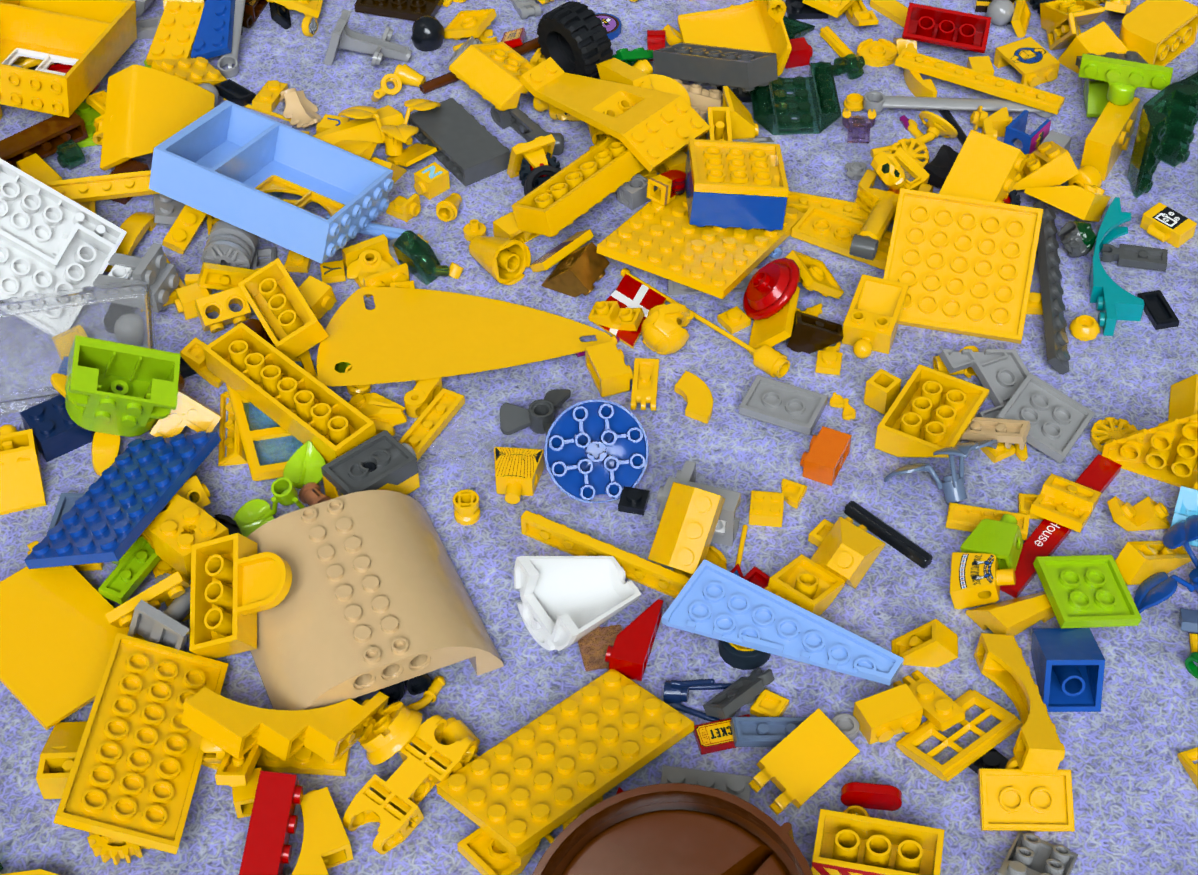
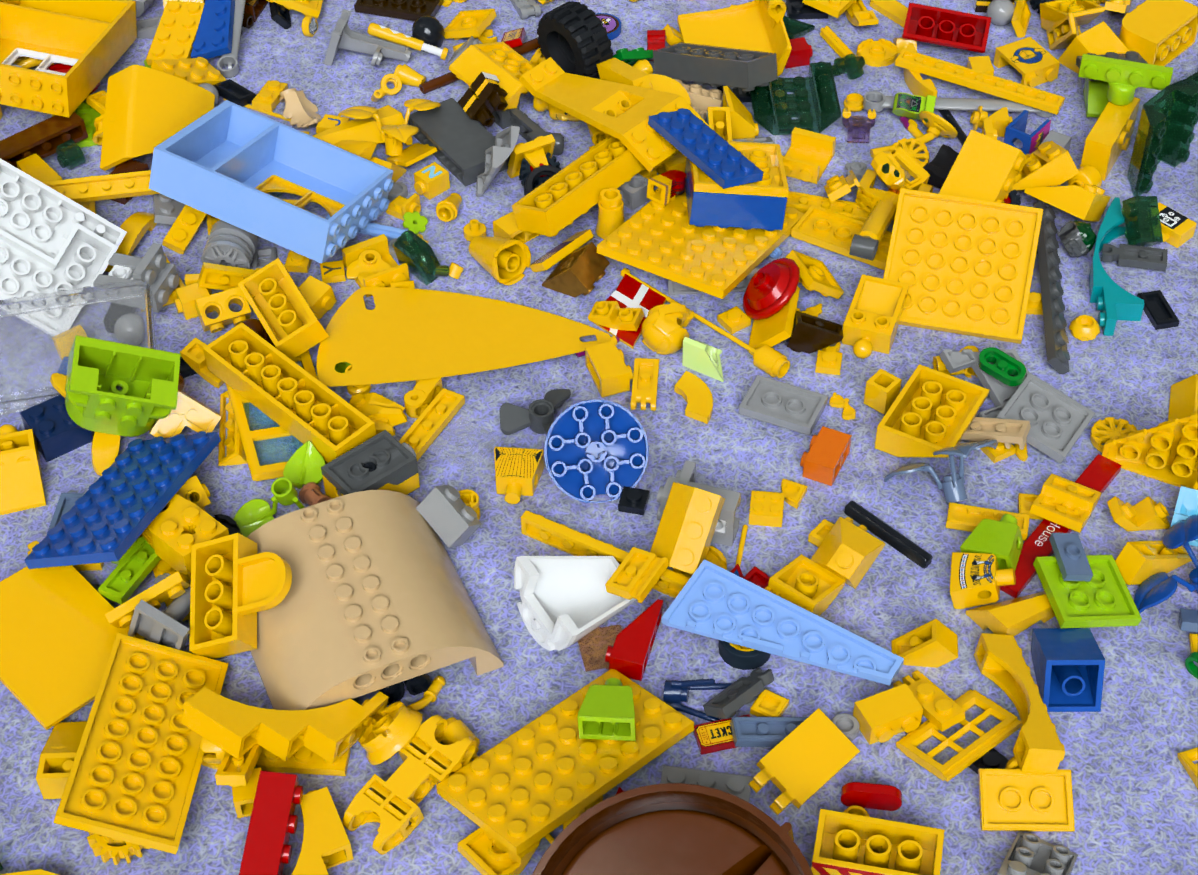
none -> yellow piece [367,23,449,60]
none -> light grey tile [388,182,408,201]
none -> lime plant [403,211,428,235]
none -> light grey brick [416,485,482,548]
none -> dark brown hips [458,72,508,127]
none -> light grey slope [476,126,520,197]
none -> lime torso [577,678,636,741]
none -> yellow plant [595,188,625,239]
none -> yellow plate [605,547,669,604]
none -> blue plate [648,108,763,189]
none -> yellowish green slope [682,337,724,382]
none -> yellow panel [782,127,836,184]
none -> yellow plate [824,170,861,202]
none -> leg [892,93,936,121]
none -> green plate [978,347,1026,386]
none -> sand blue plate [1049,532,1093,581]
none -> clear green brick [1122,196,1163,247]

